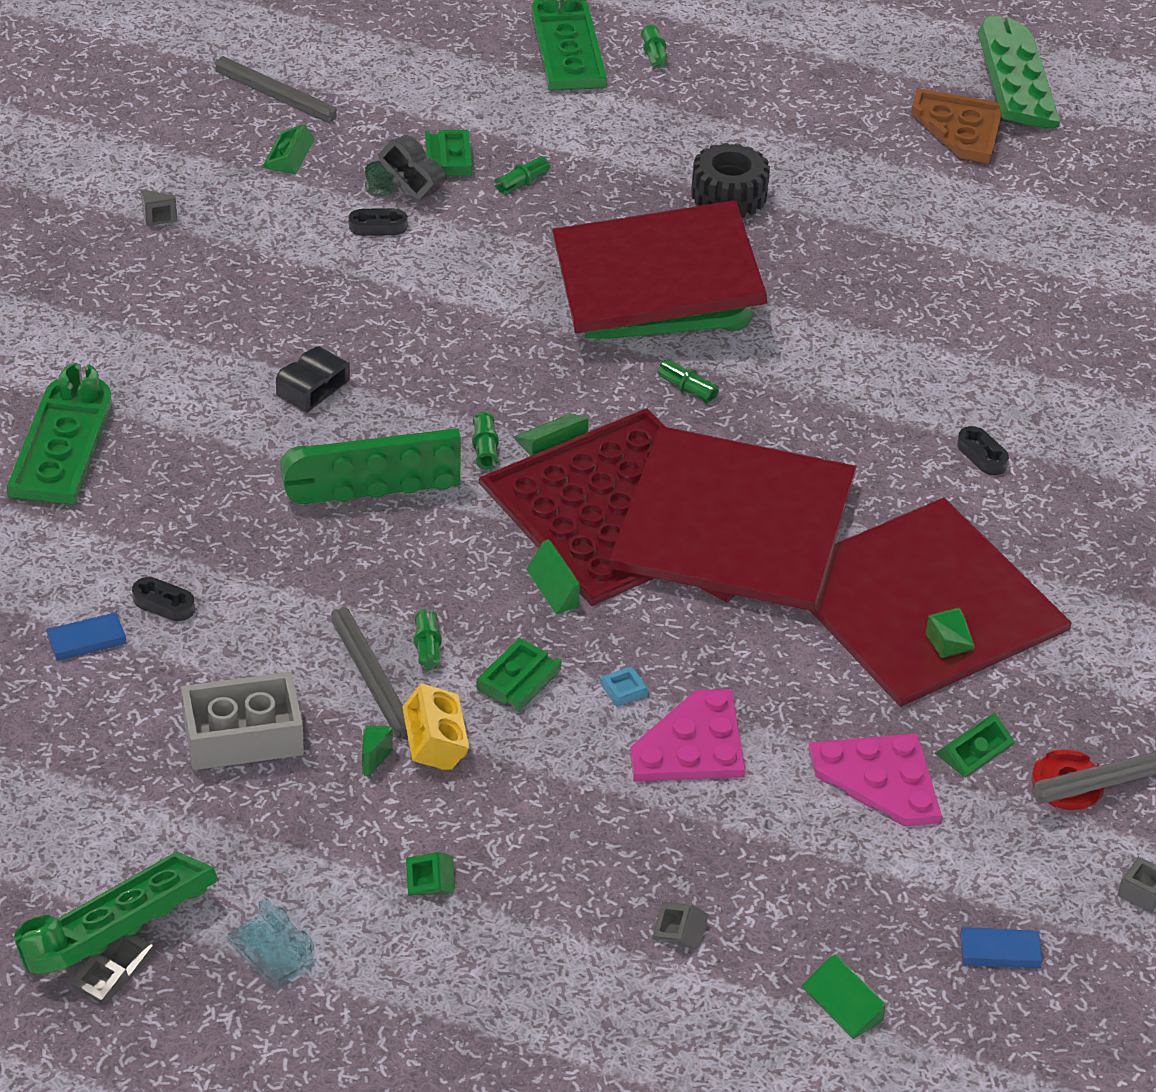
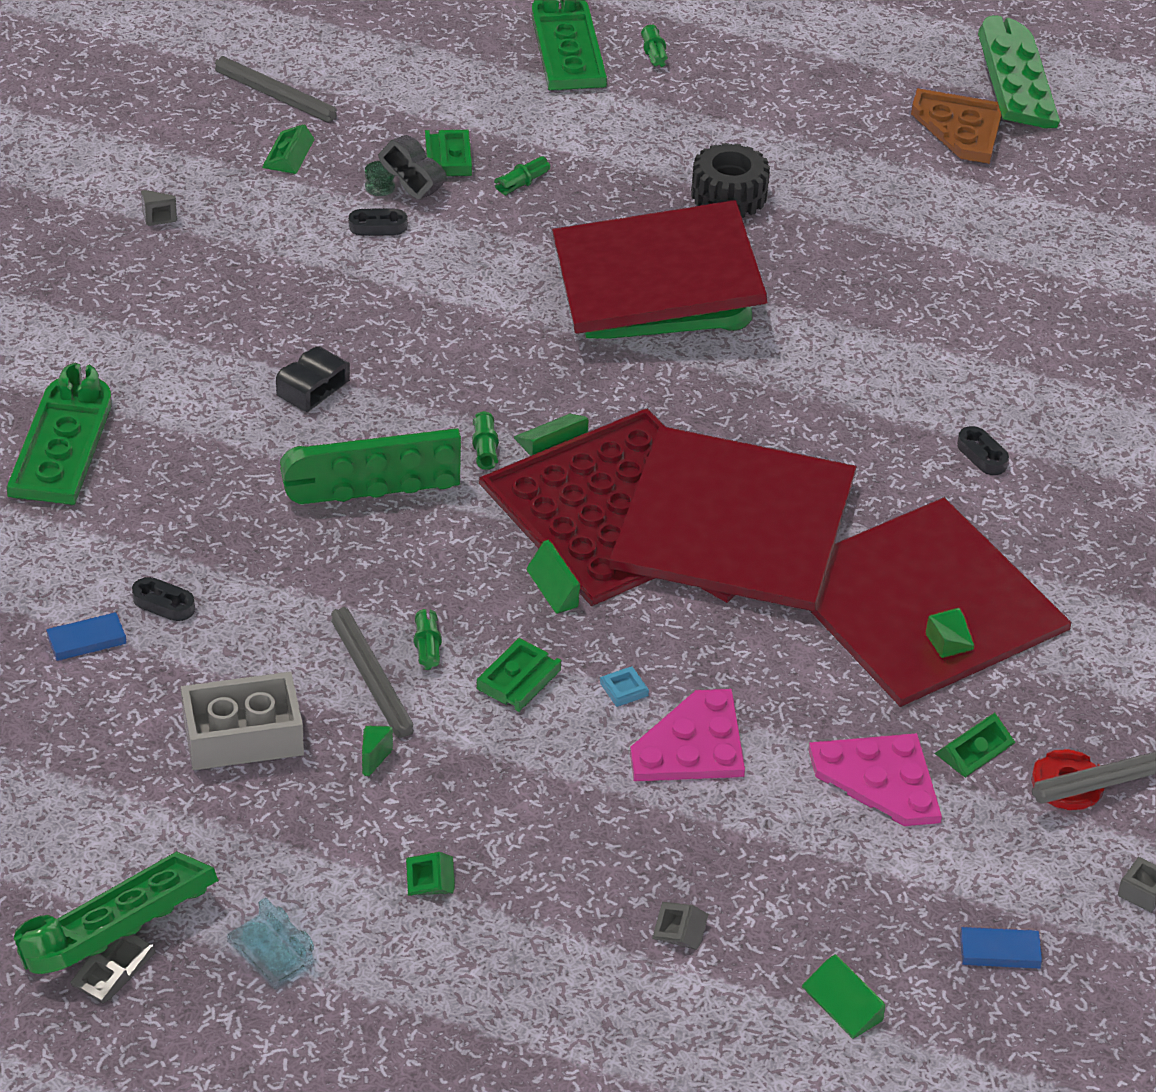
yellow brick [402,683,469,770] -> none
green axle [657,360,719,404] -> none

